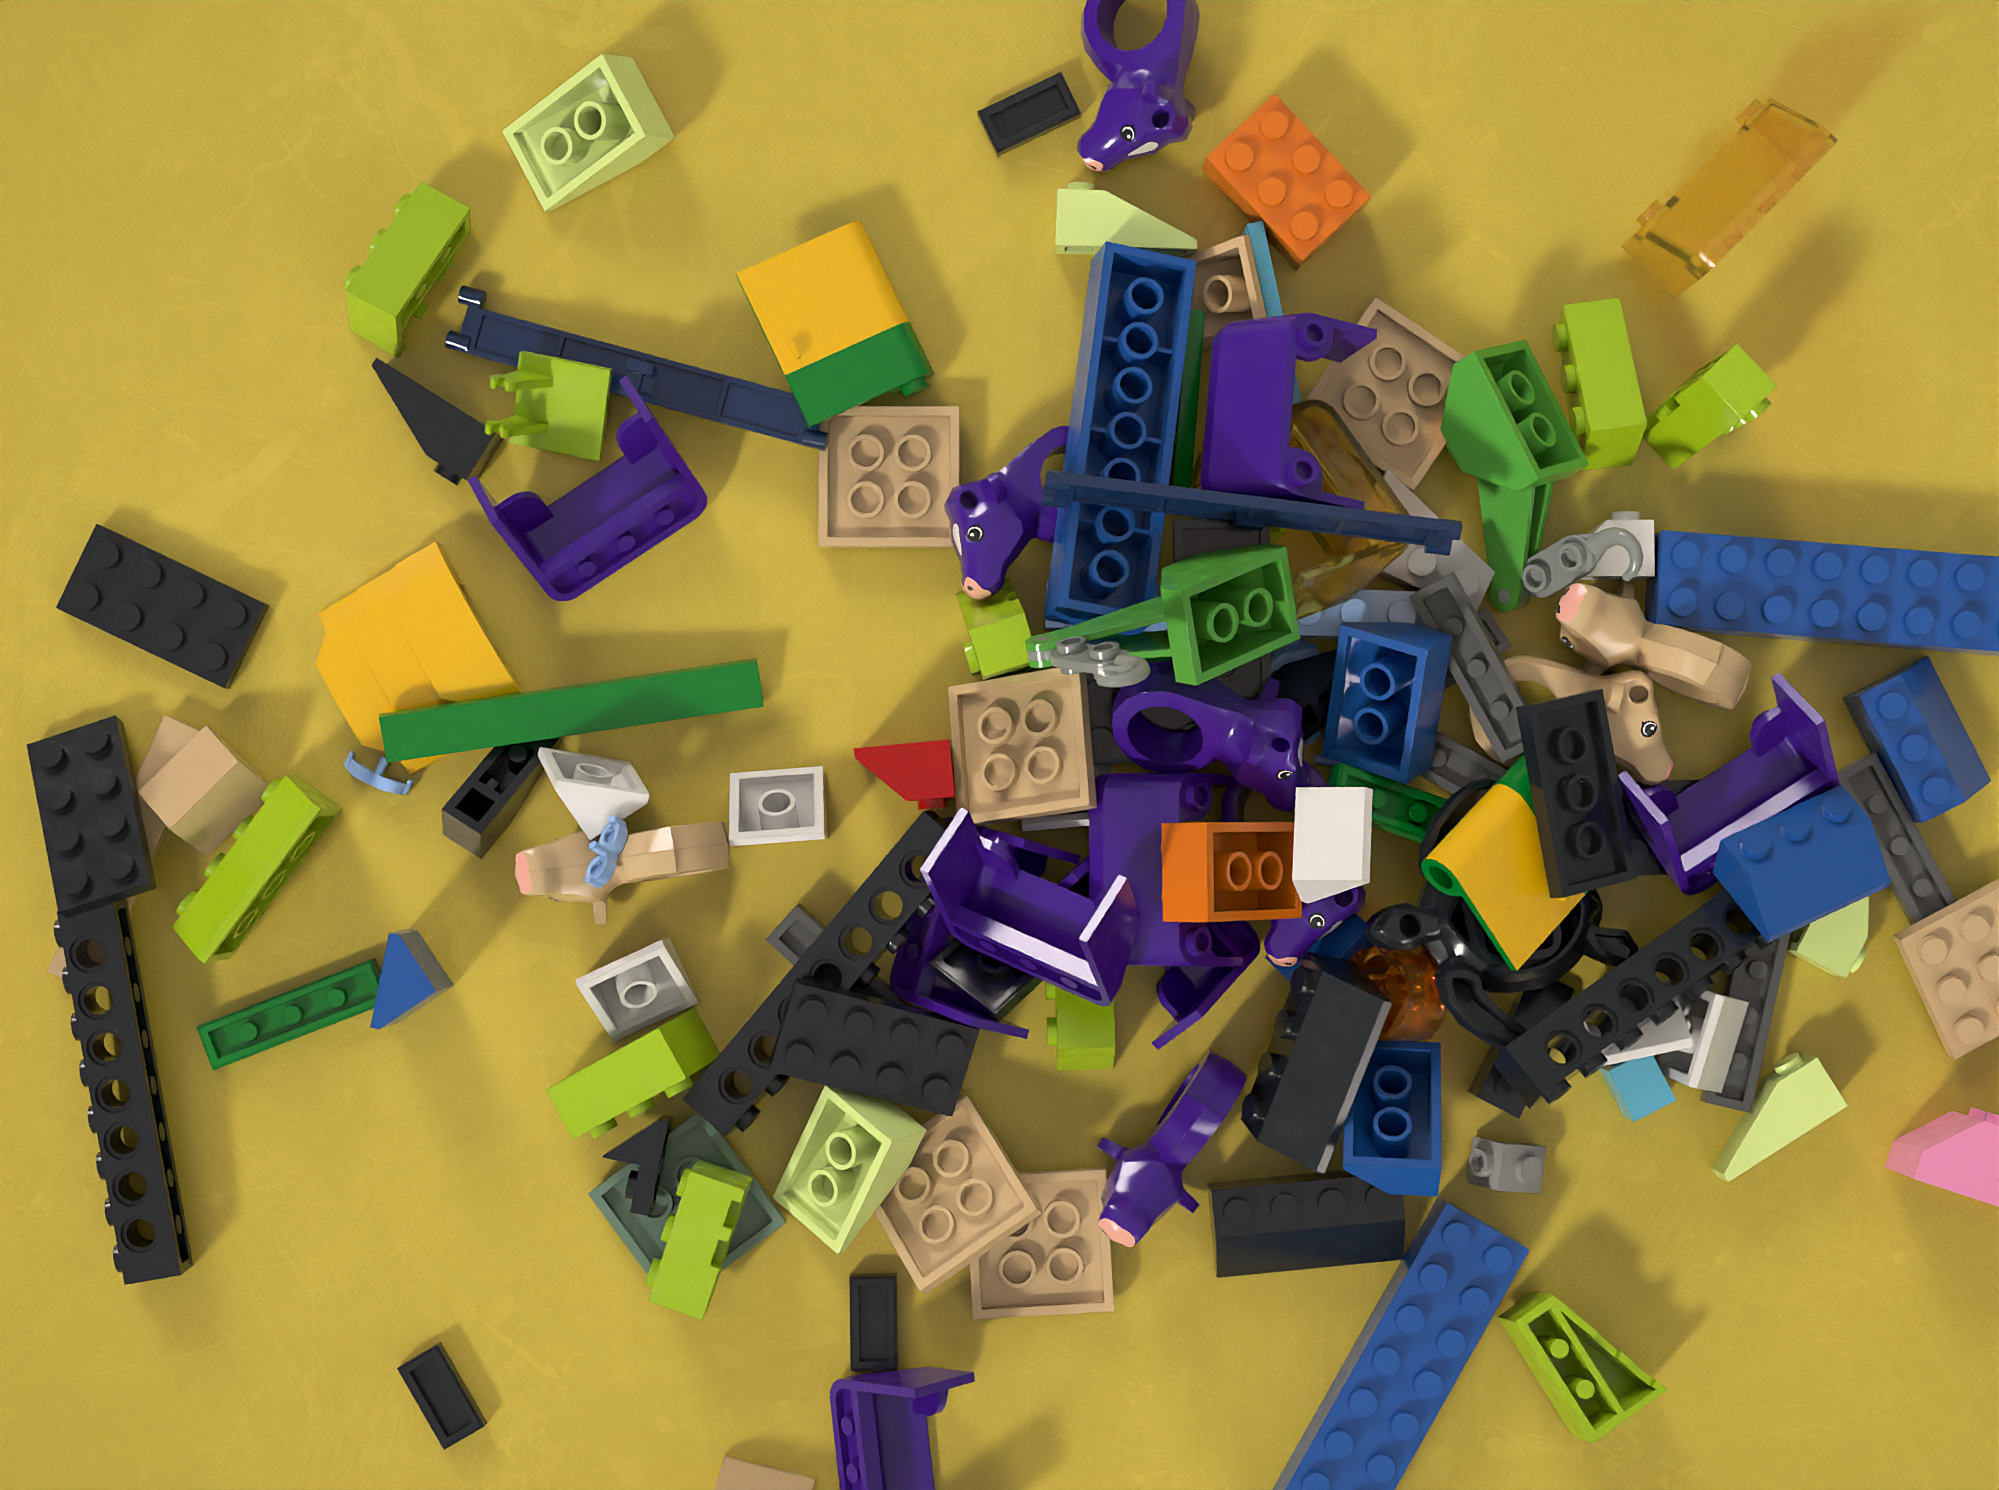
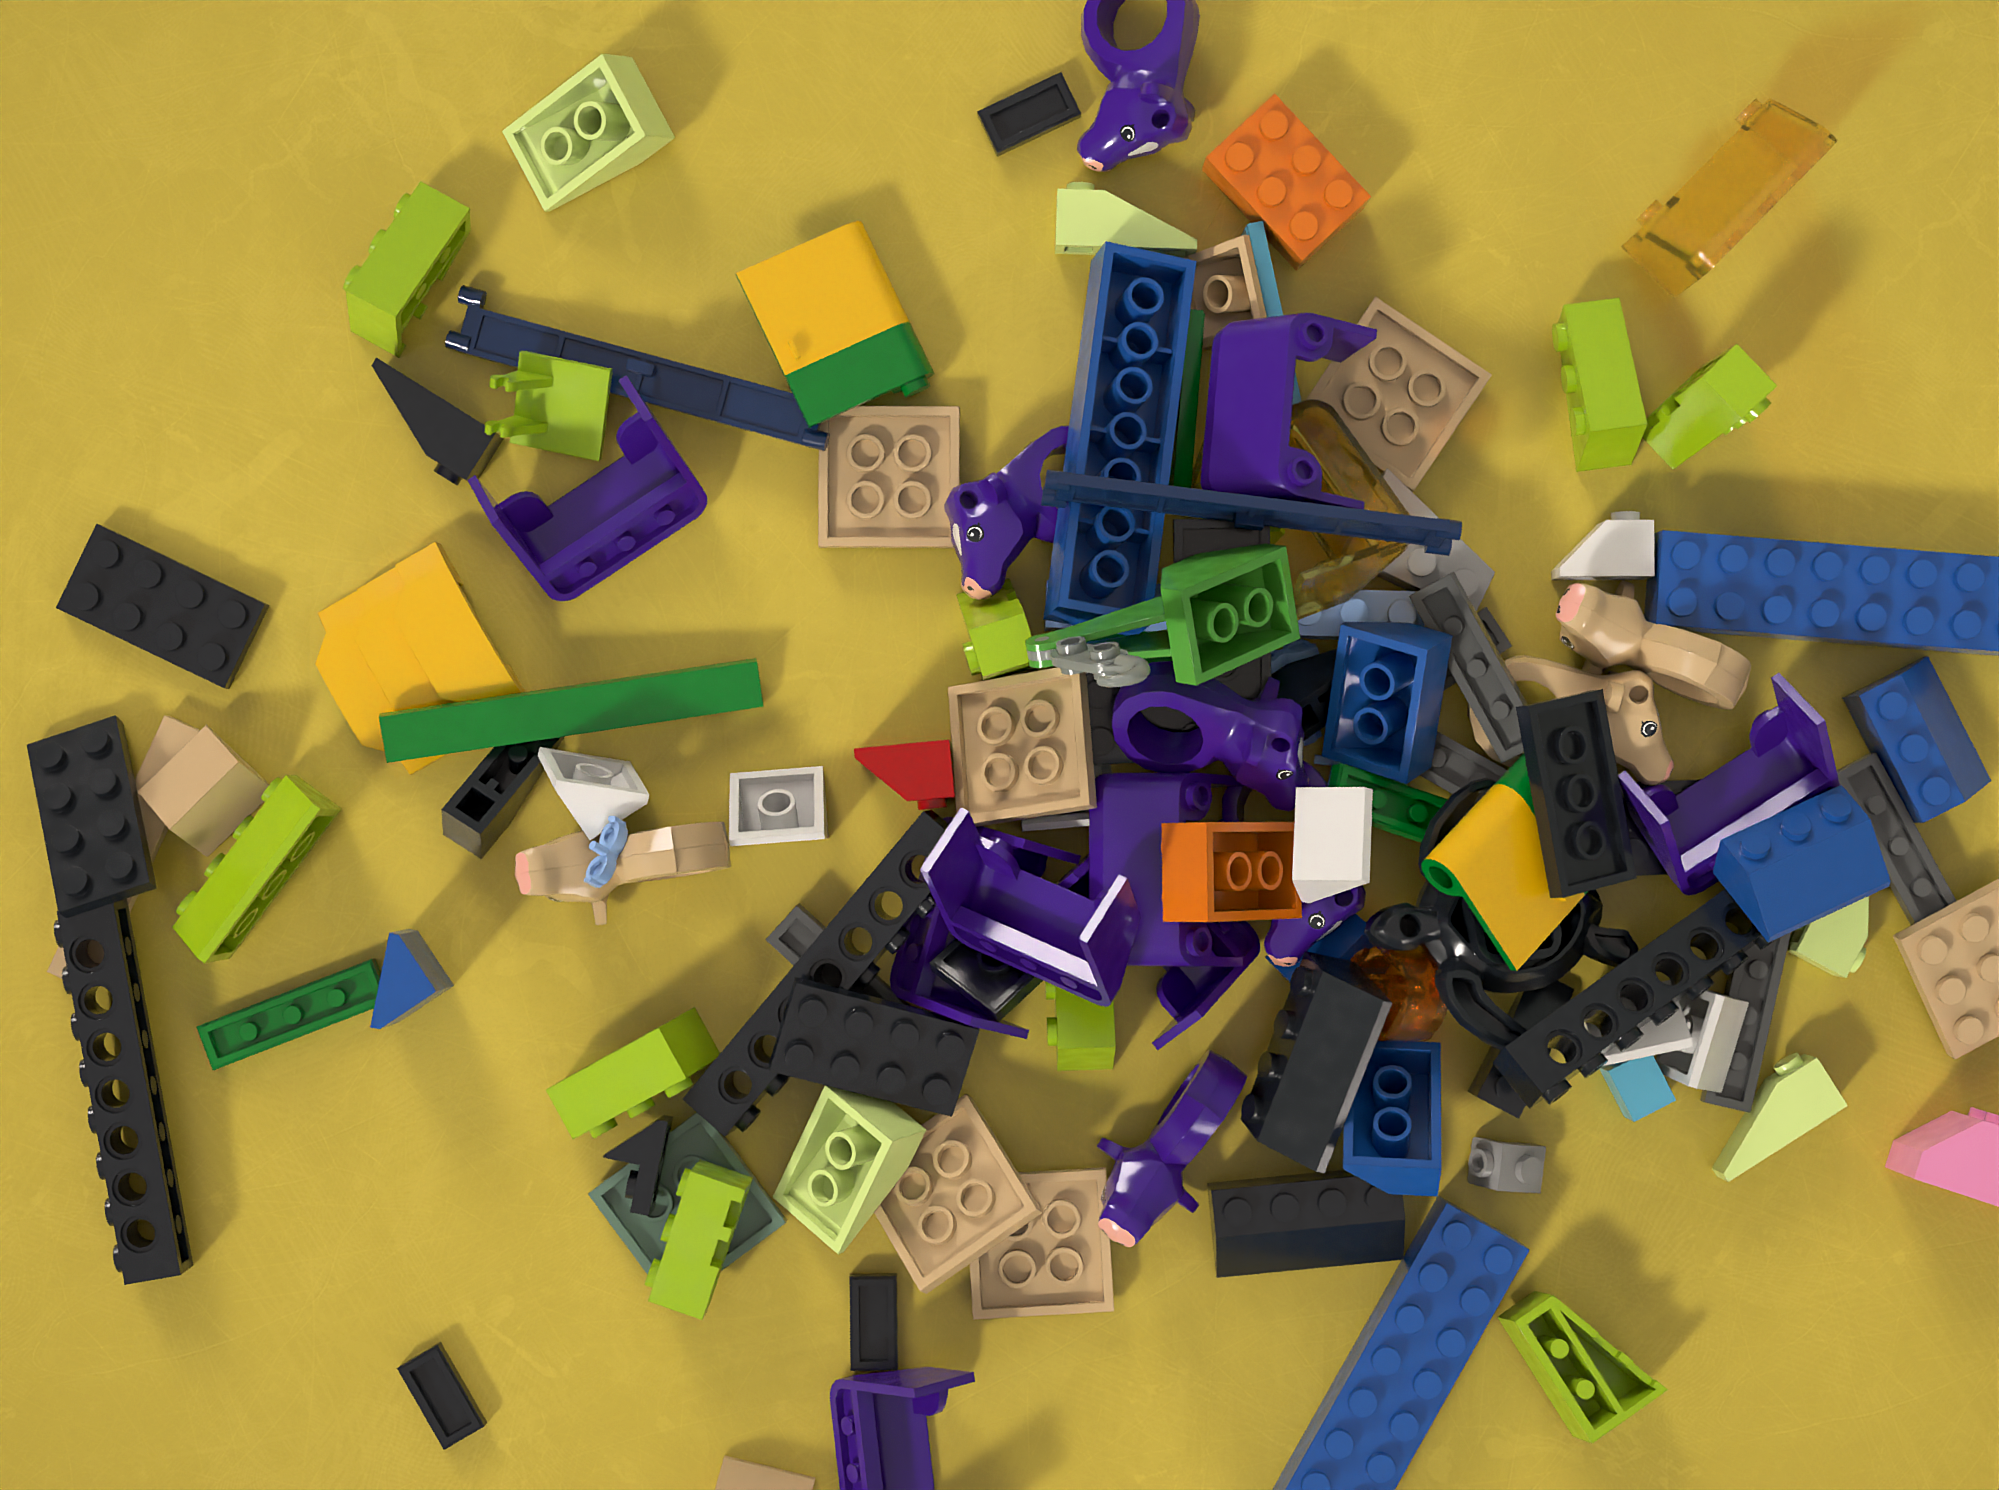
light blue piece [344,751,415,795] -> none
white slope [575,937,699,1042] -> none
bright green slope [1440,340,1643,612] -> none

